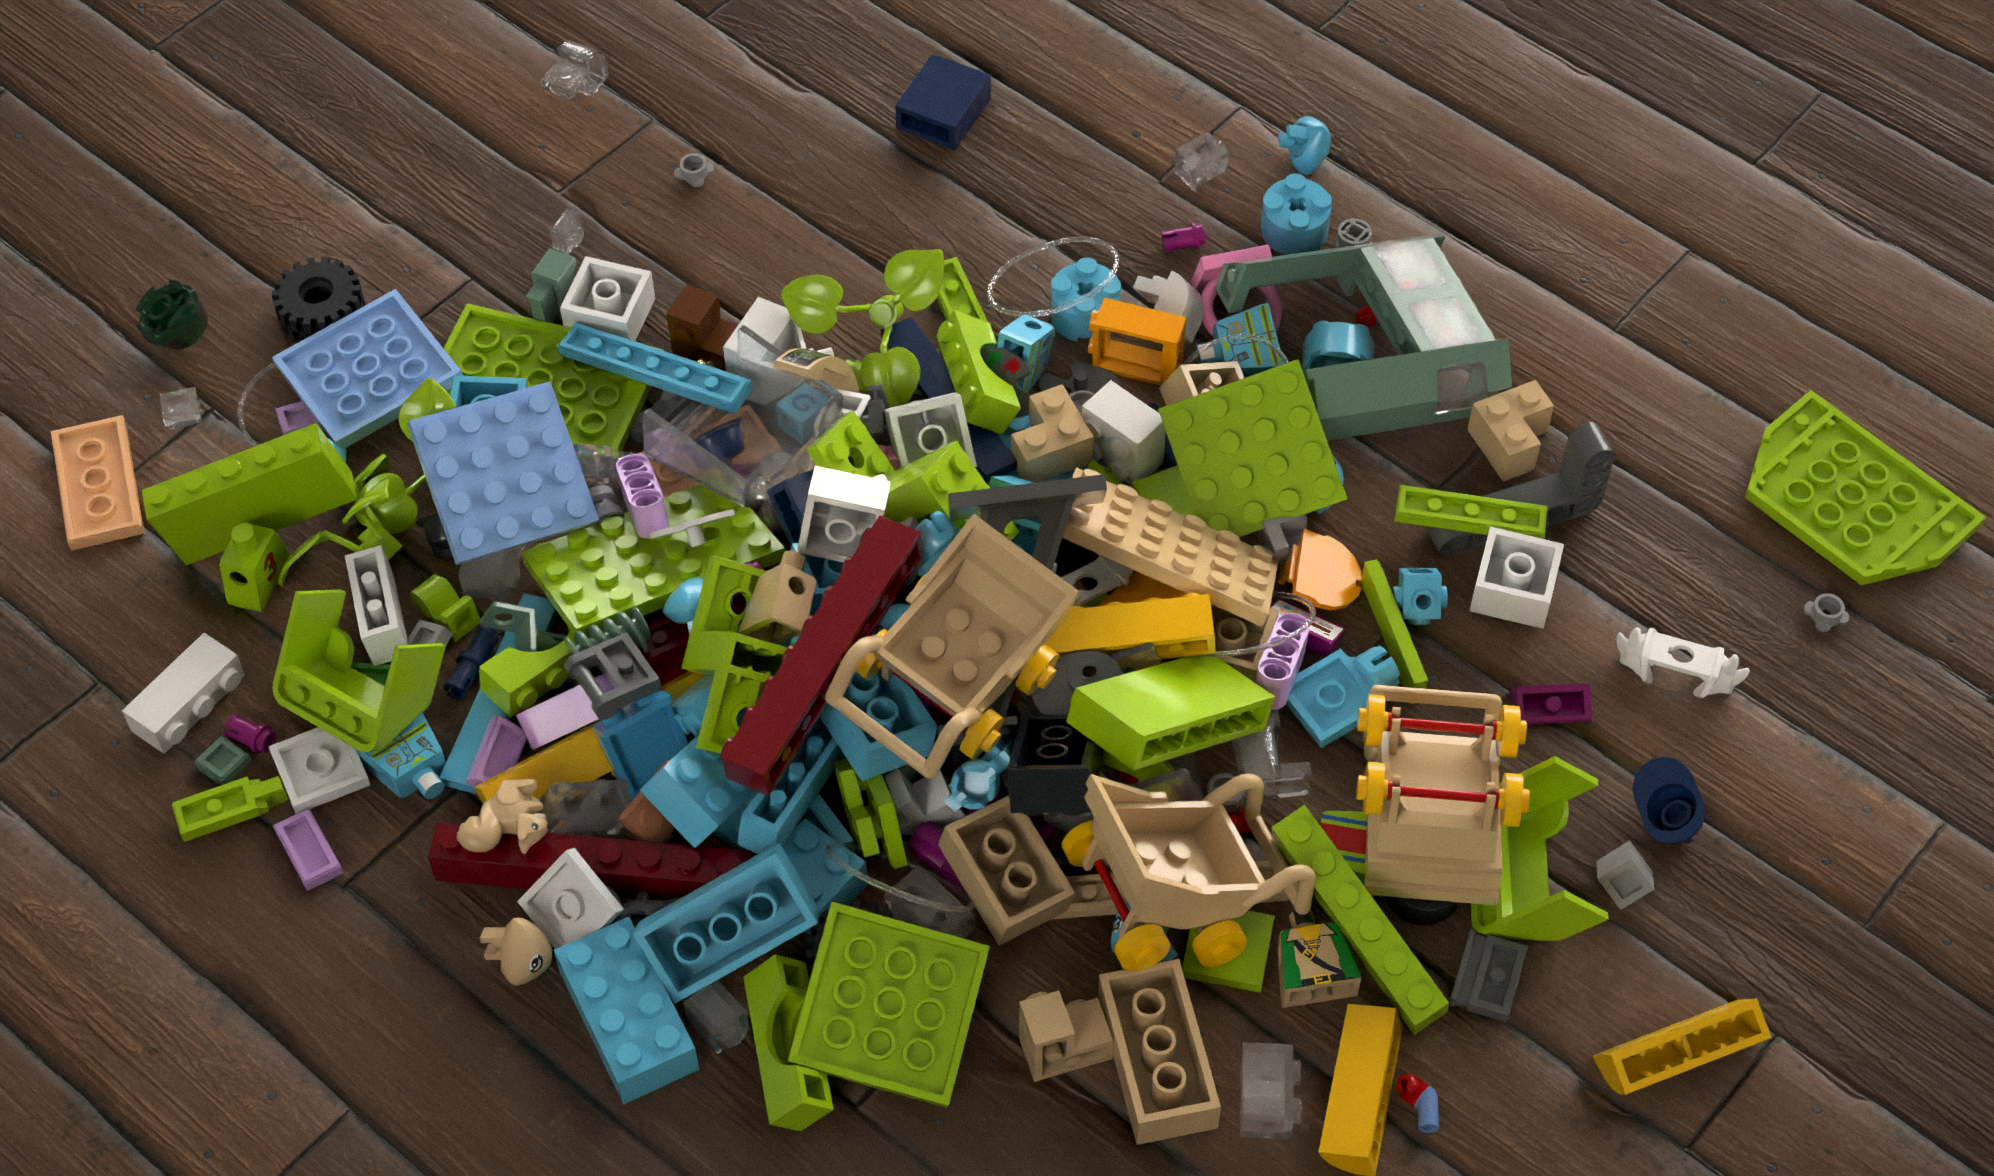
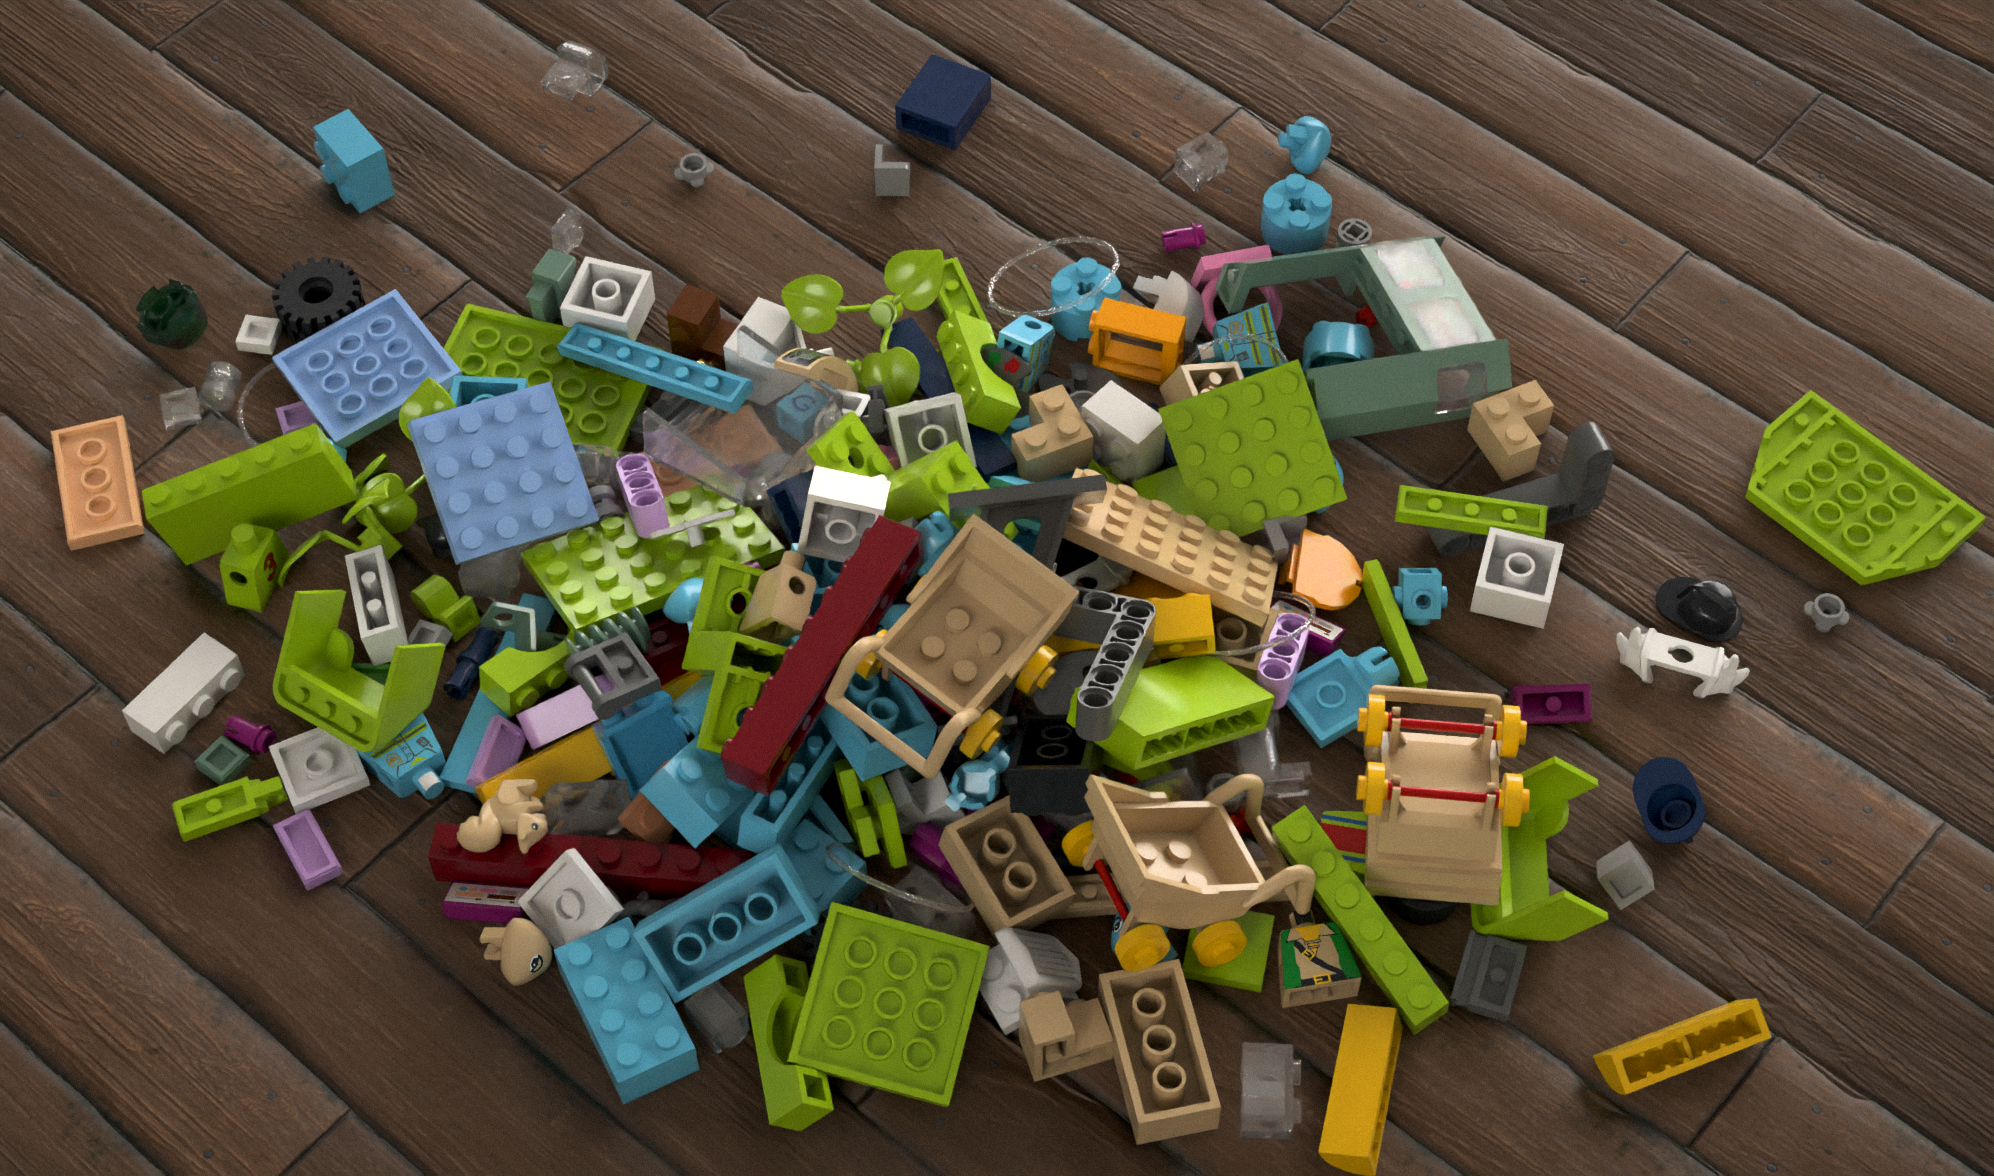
dark blue piece [686,418,744,469] -> none
arm [1396,1073,1439,1133] -> none
none -> clear wheel [198,361,242,412]
none -> white plate [235,315,282,355]
none -> medium azure brick [313,109,395,213]
none -> slope [442,880,531,923]
none -> light grey panel [874,144,911,196]
none -> white piece [979,927,1082,1036]
none -> dark grey beam [1053,585,1156,742]
none -> black piece [1656,577,1743,642]

